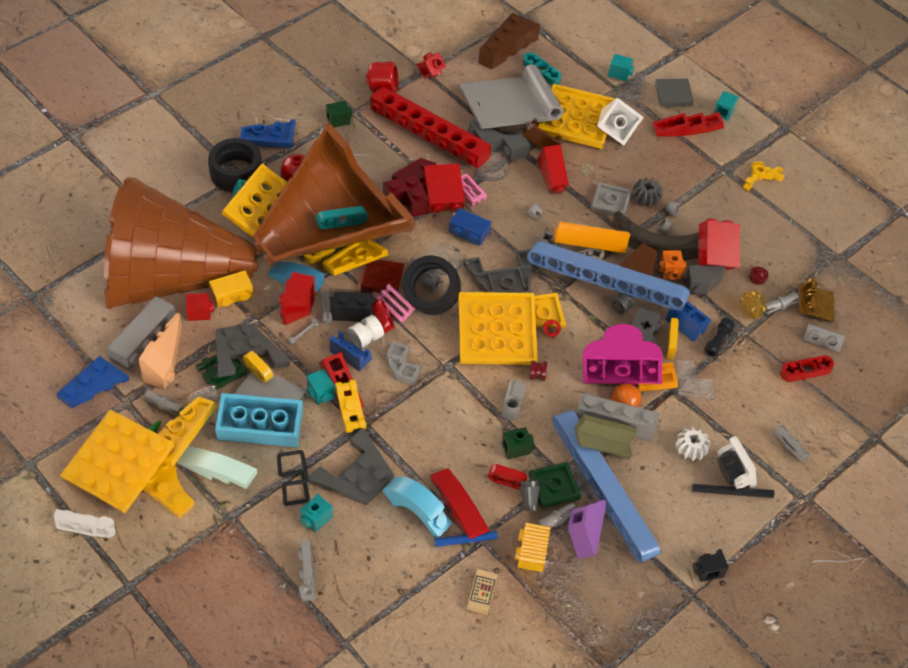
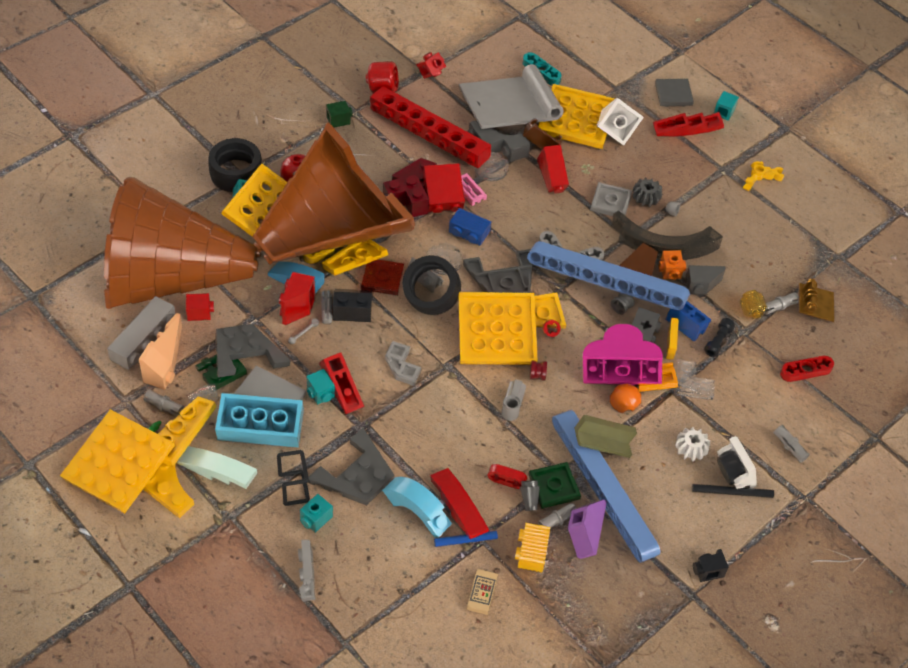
white hinge [54,509,115,538] -> none
blue wing [56,356,129,408] -> none
yellow brick [209,271,253,308] -> none
blue wing [240,119,296,148] -> none
yellow beam [242,351,273,383] -> none
teal beam [315,206,368,229] -> none
blue hinge [330,331,372,371] -> none
yellow plate [335,379,366,433] -> none
white wheel [348,315,384,349] -> none
red beam [372,298,395,333] -> none
bright pink tile [377,284,415,323] -> none
reddish brown wedge [478,13,540,69] -> none
dark green brick [501,427,534,459] -> none
light grey hinge [527,203,543,219] -> none
light orange panel [553,222,630,253] -> none
light grey brick [577,393,660,442] -> none
teal brick [608,54,635,81] -> none
light grey hinge [657,218,673,234] -> none
brick [698,218,740,270] -> none
dark red tile [749,267,769,285] -> none
light grey hinge [803,324,846,352] -> none

